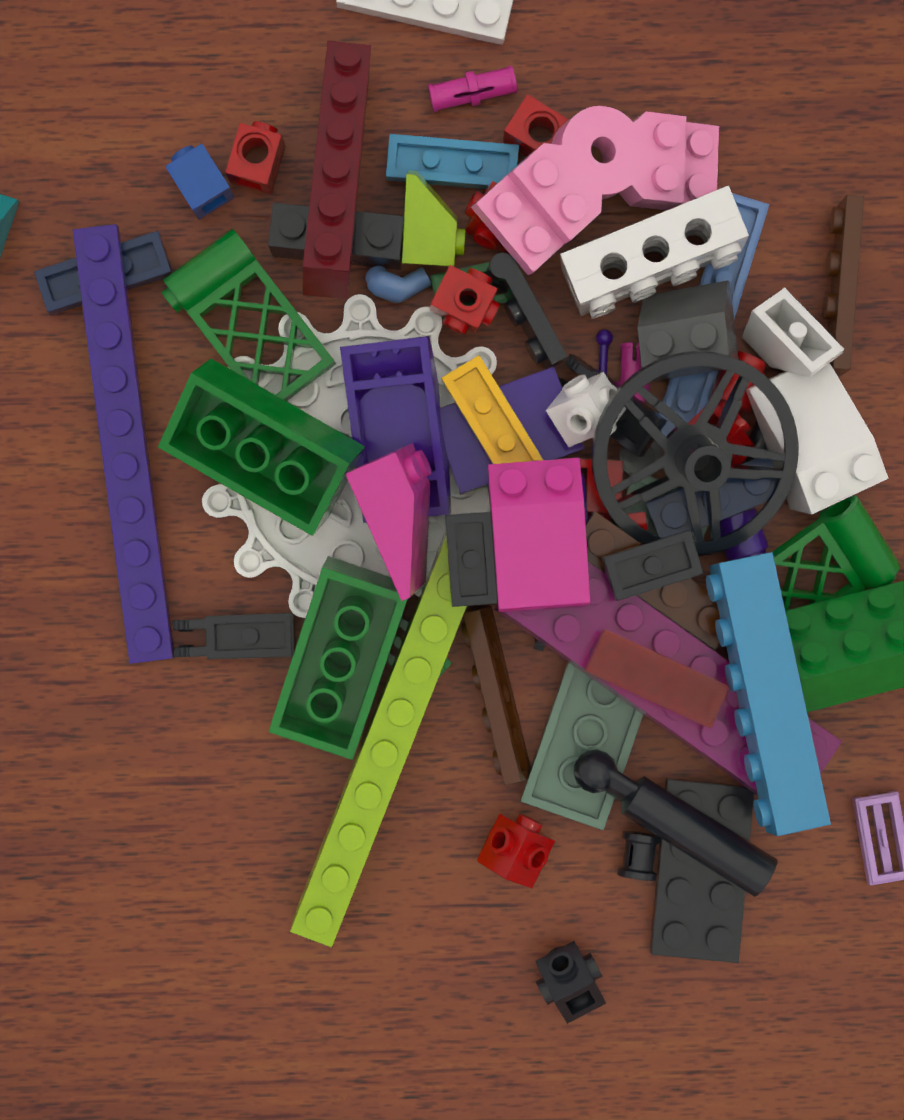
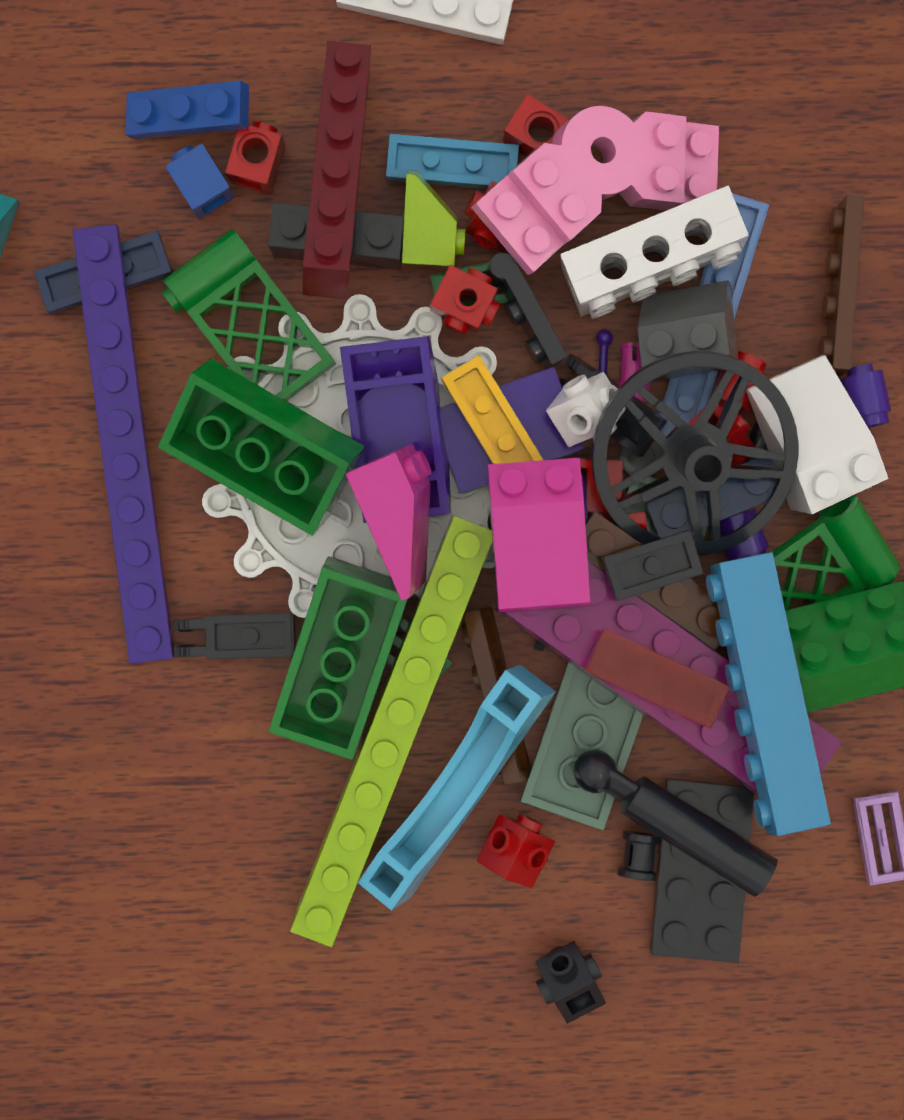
medium blue arm [365,265,432,303] -> none
dark pink pin [428,65,518,112] -> none
black plate [445,512,498,607] -> none
white slope [742,288,844,377] -> none
none -> blue plate [126,80,249,140]
none -> medium azure arch [358,665,556,911]
none -> dark purple brick [840,364,891,428]

